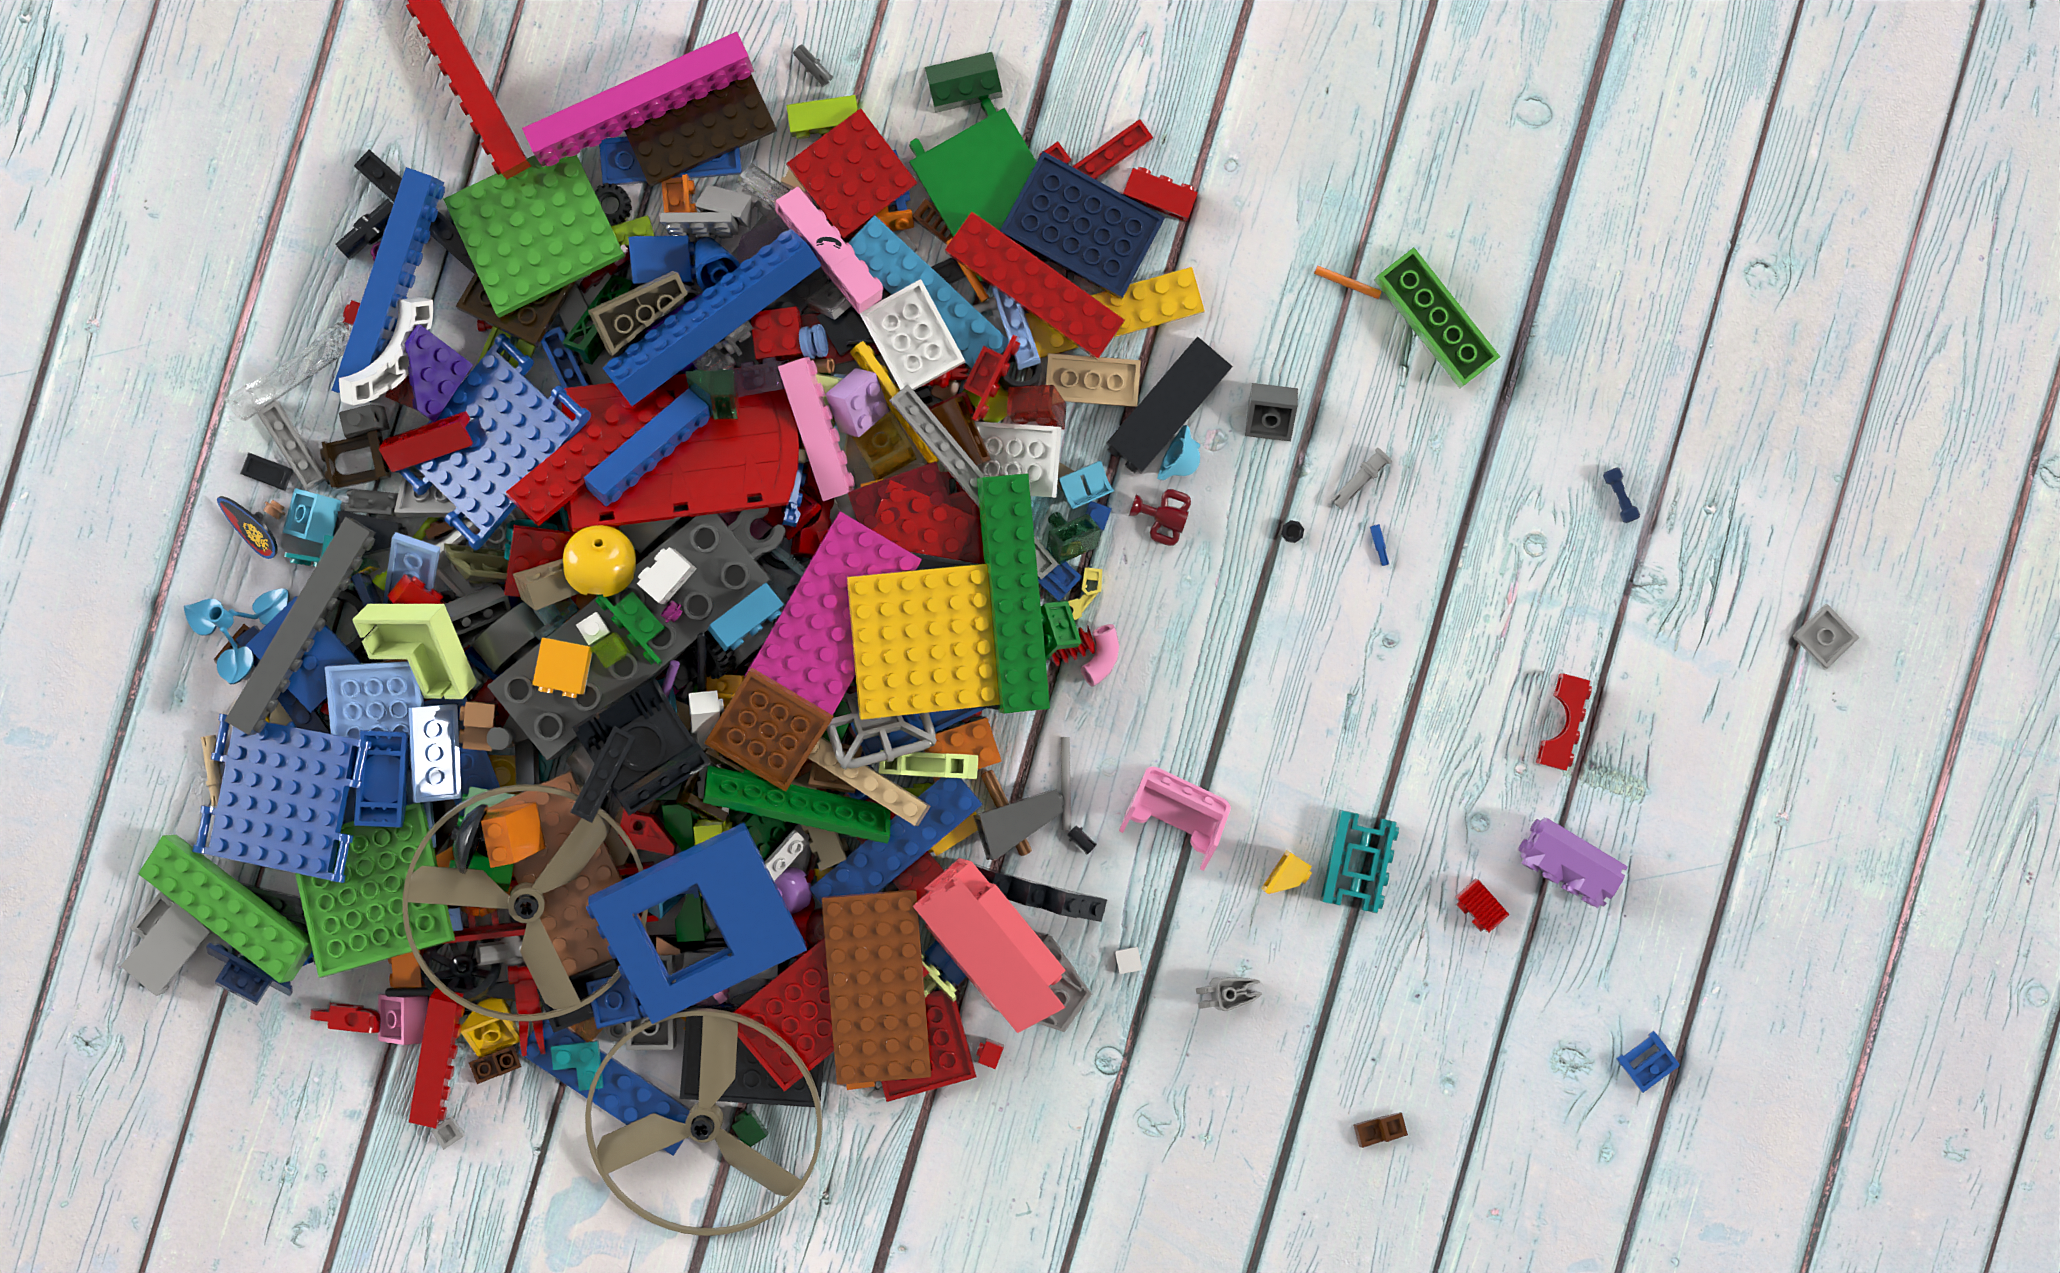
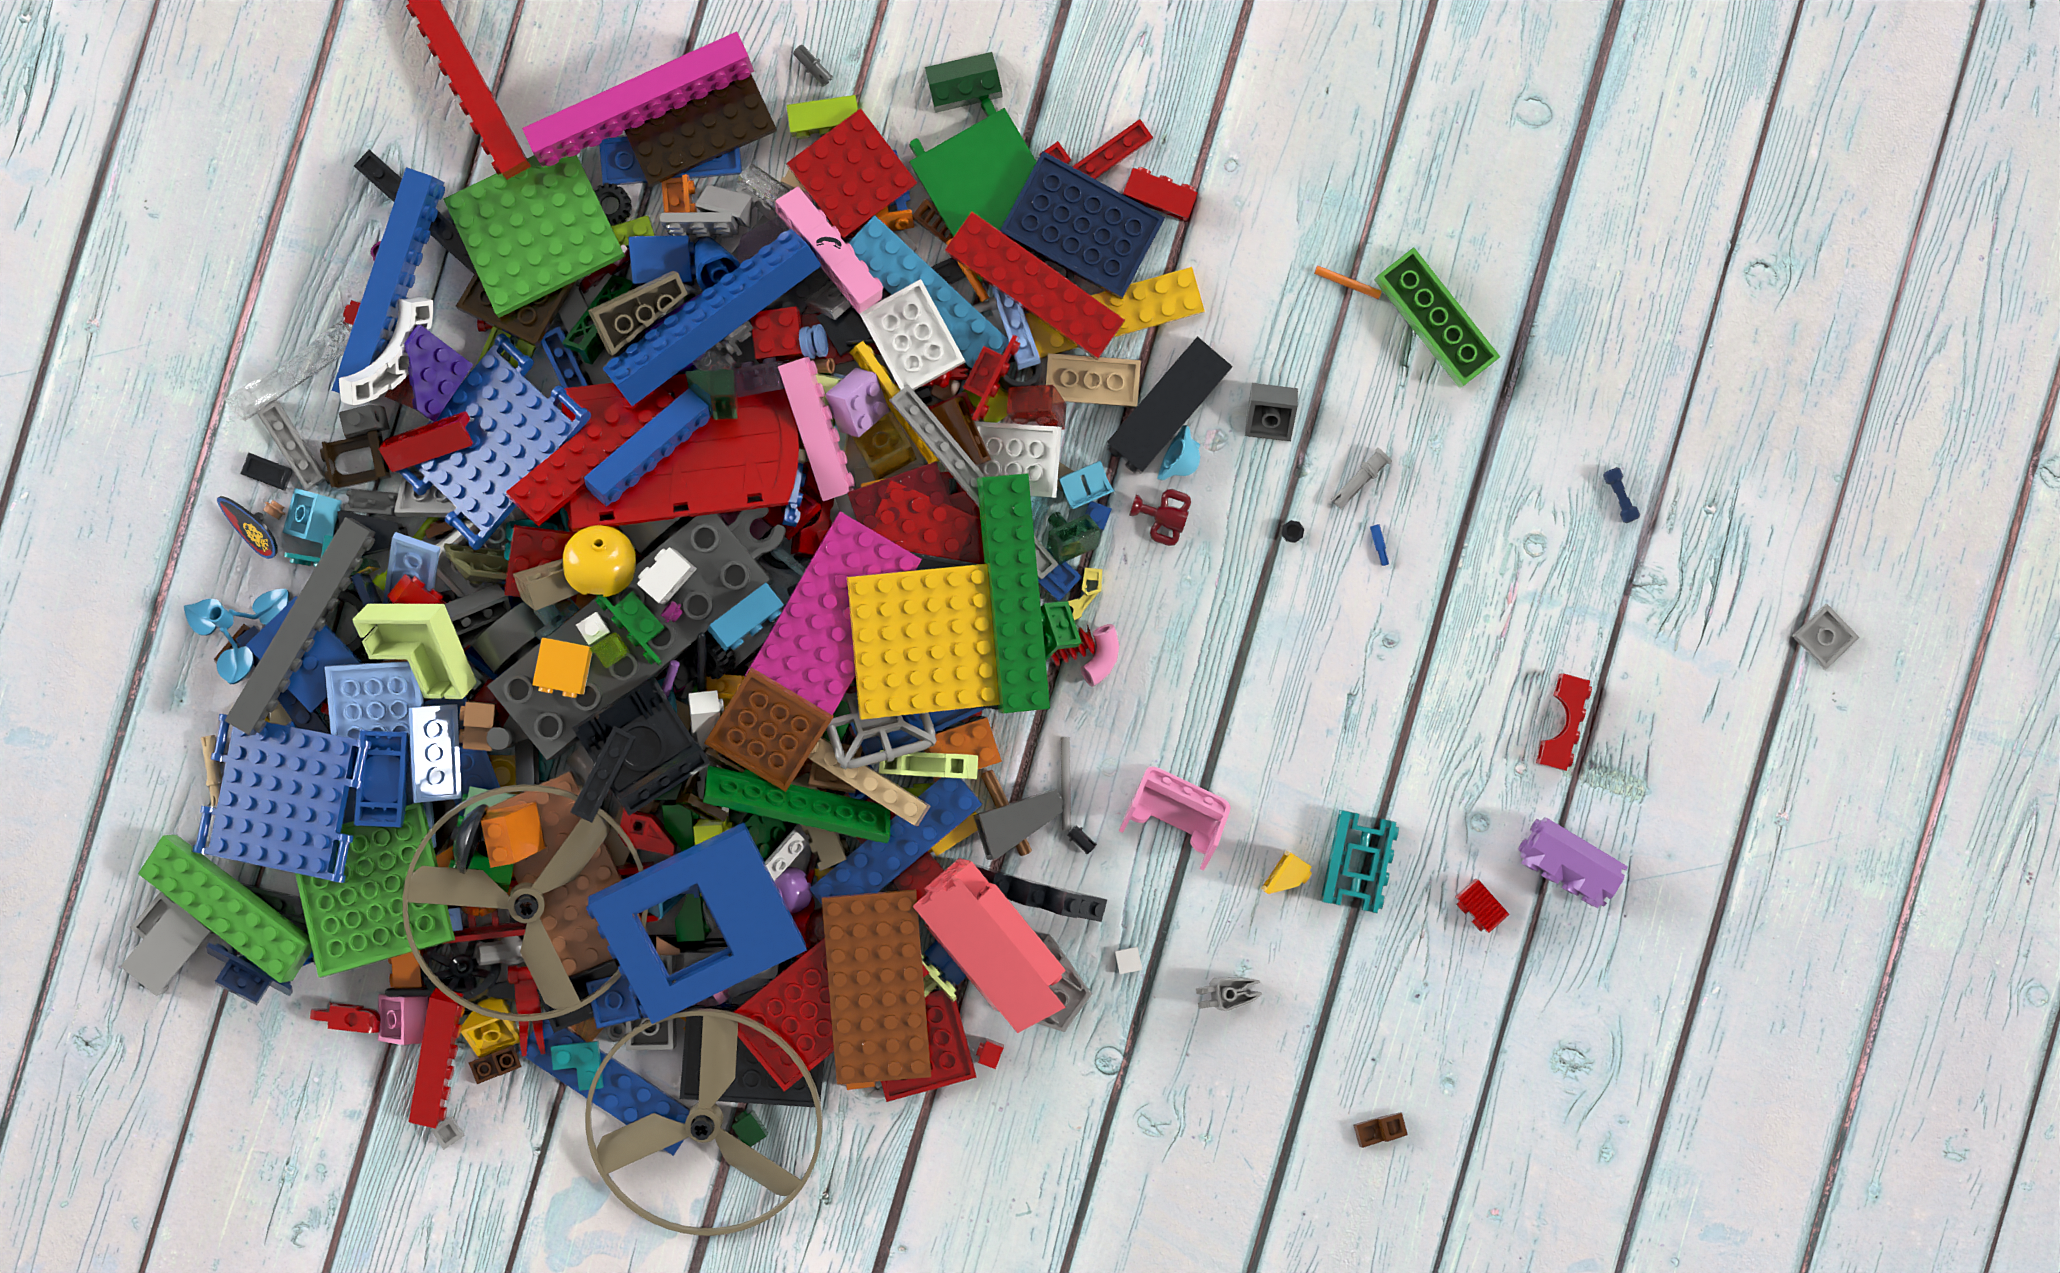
black piece [335,198,393,260] -> none
blue plate [1616,1031,1680,1093] -> none

